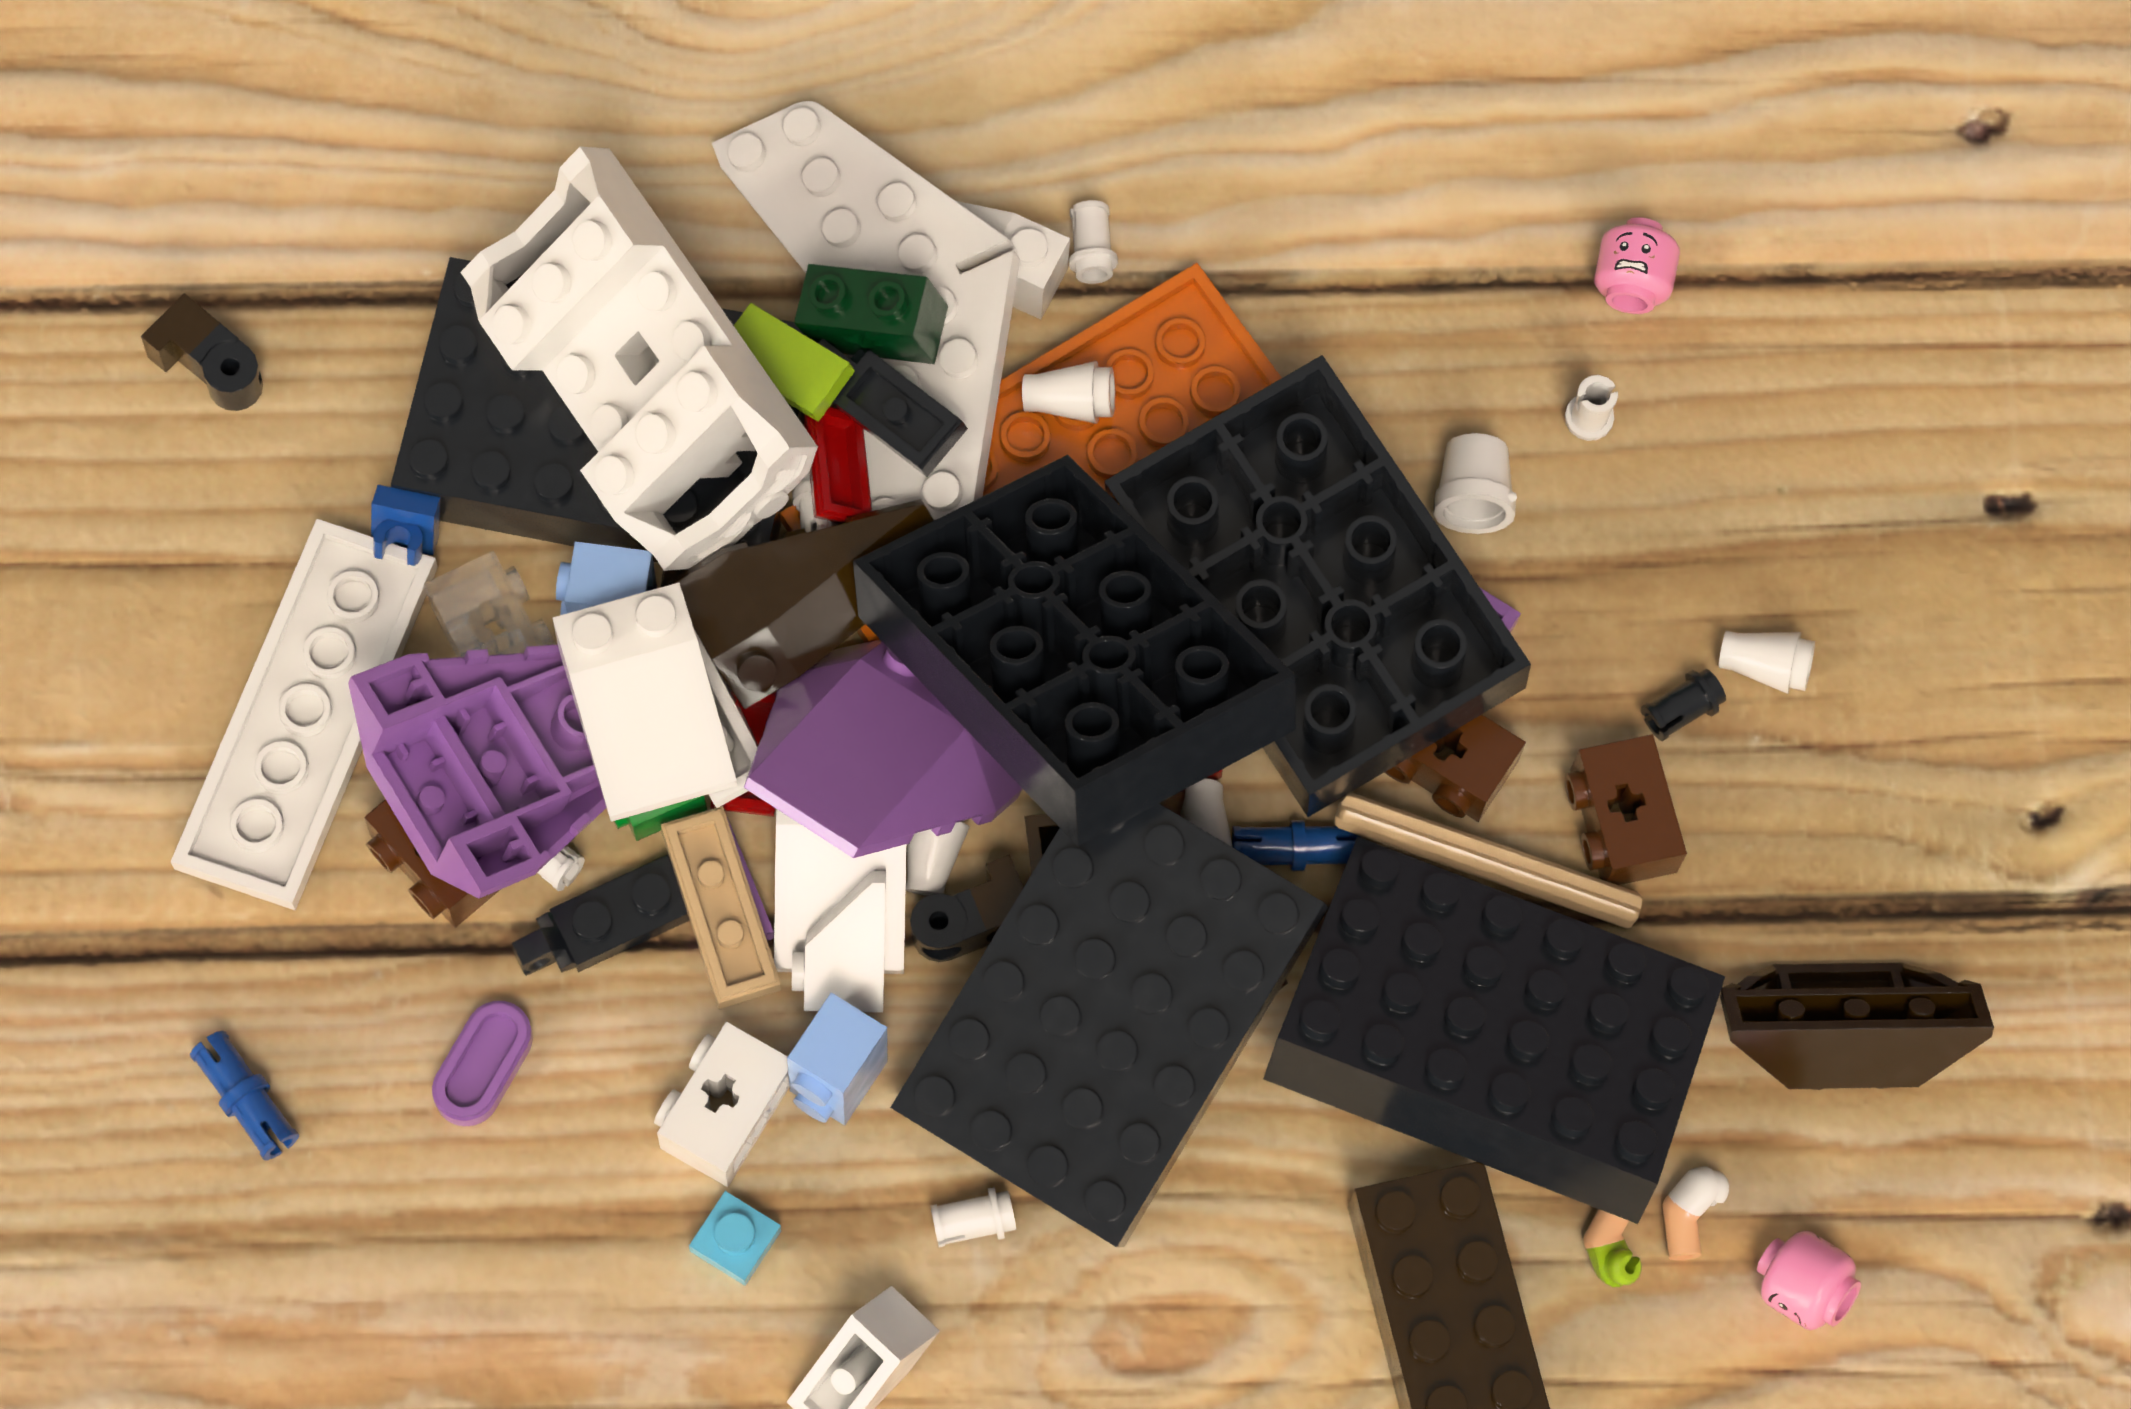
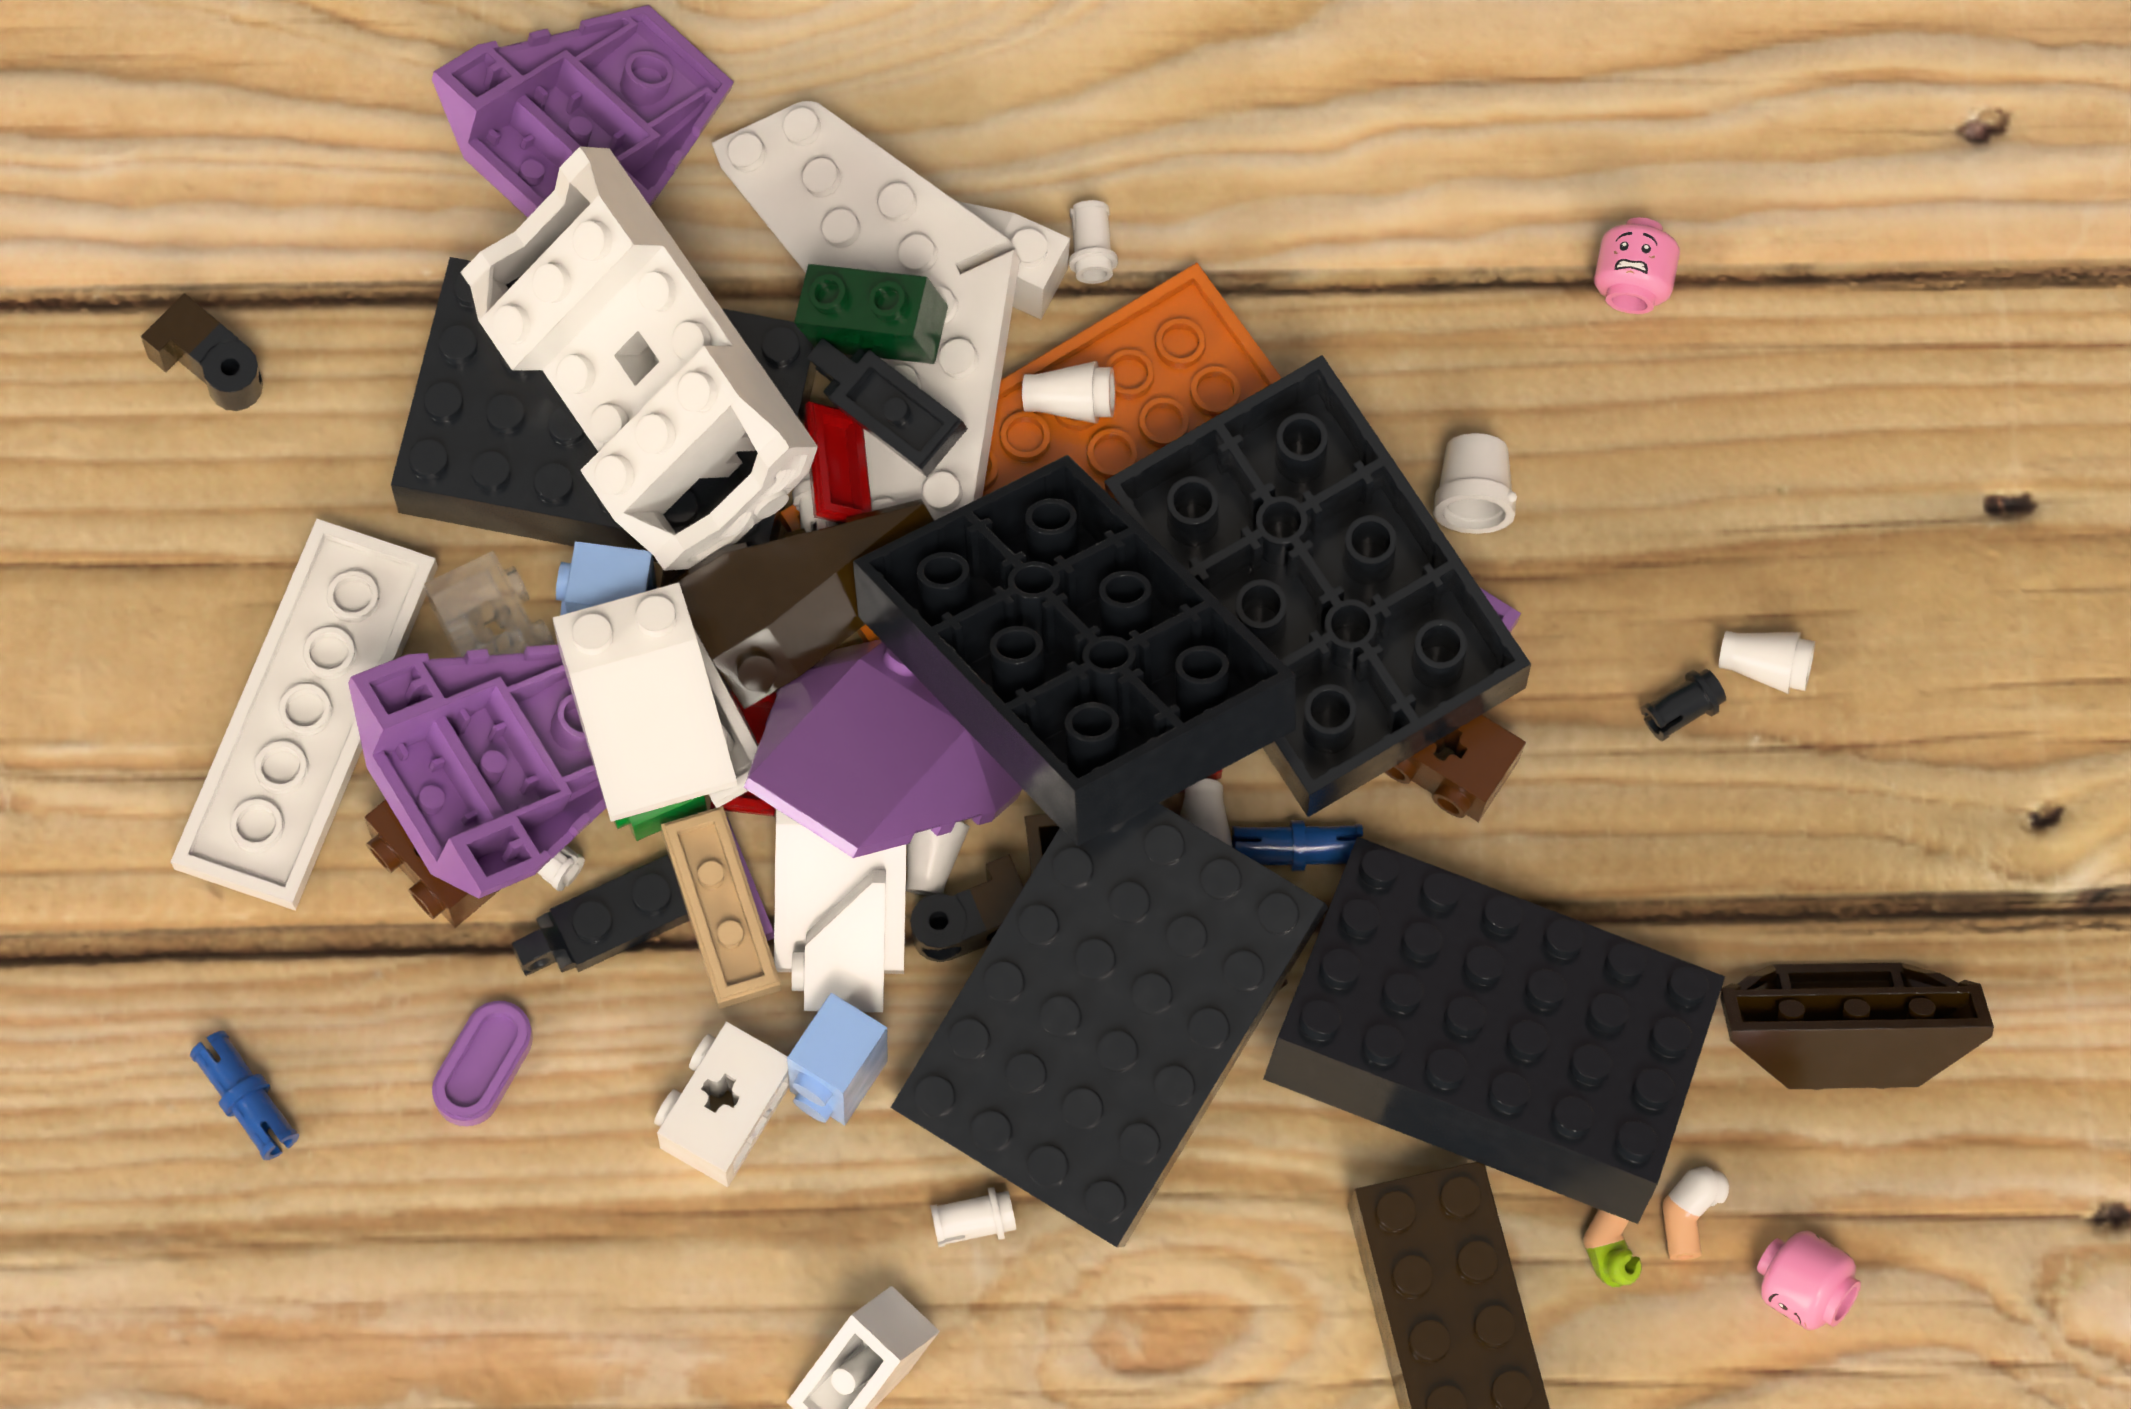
blue tile [371,485,440,566] -> none
medium azure plate [689,1191,782,1286] -> none
lime tile [734,303,855,422] -> none
tan axle [1335,792,1643,928] -> none
white pin [1564,375,1618,441] -> none
reddish brown brick [1565,734,1687,885] -> none
none -> medium lavender wedge [432,5,734,218]

